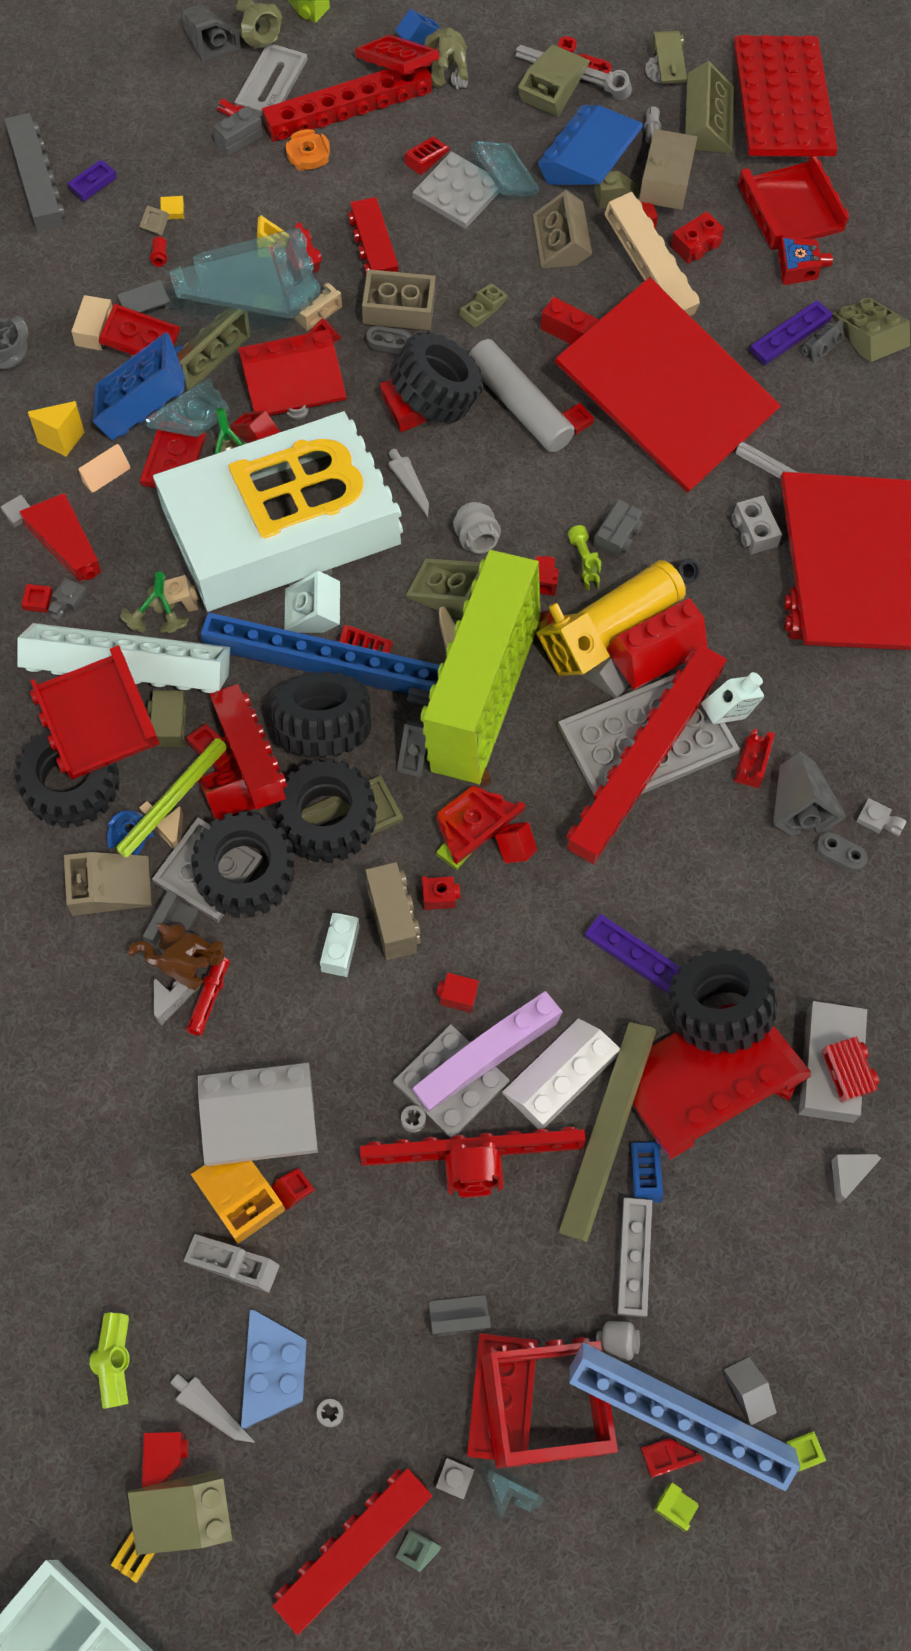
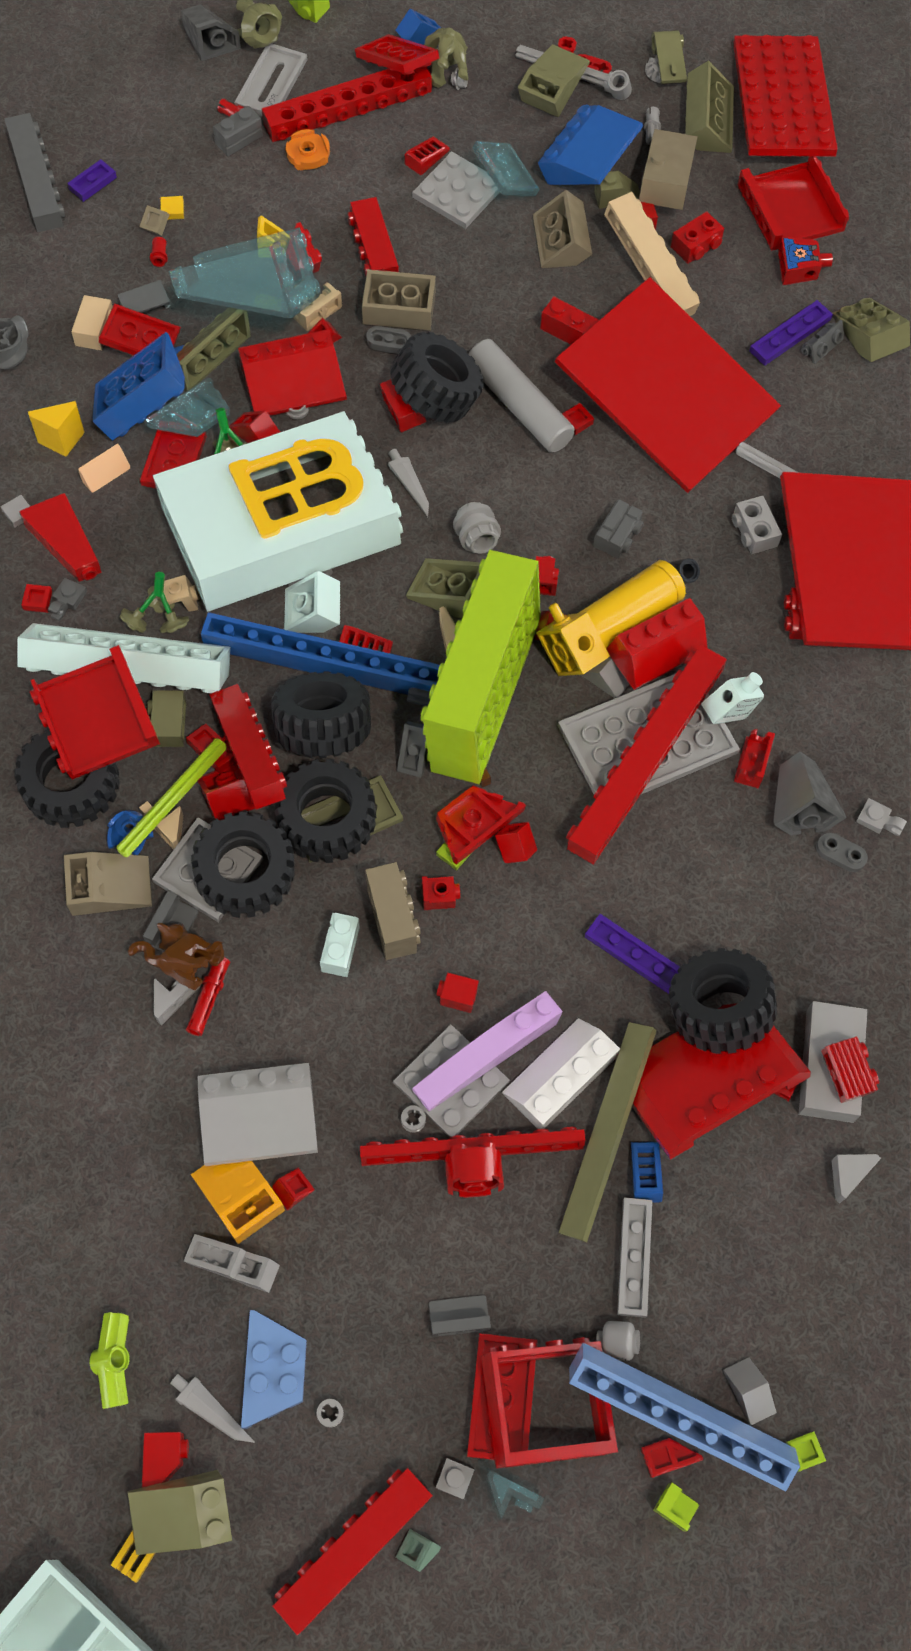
olive slope [459,283,508,328] -> none
lime bar [568,525,601,590] -> none

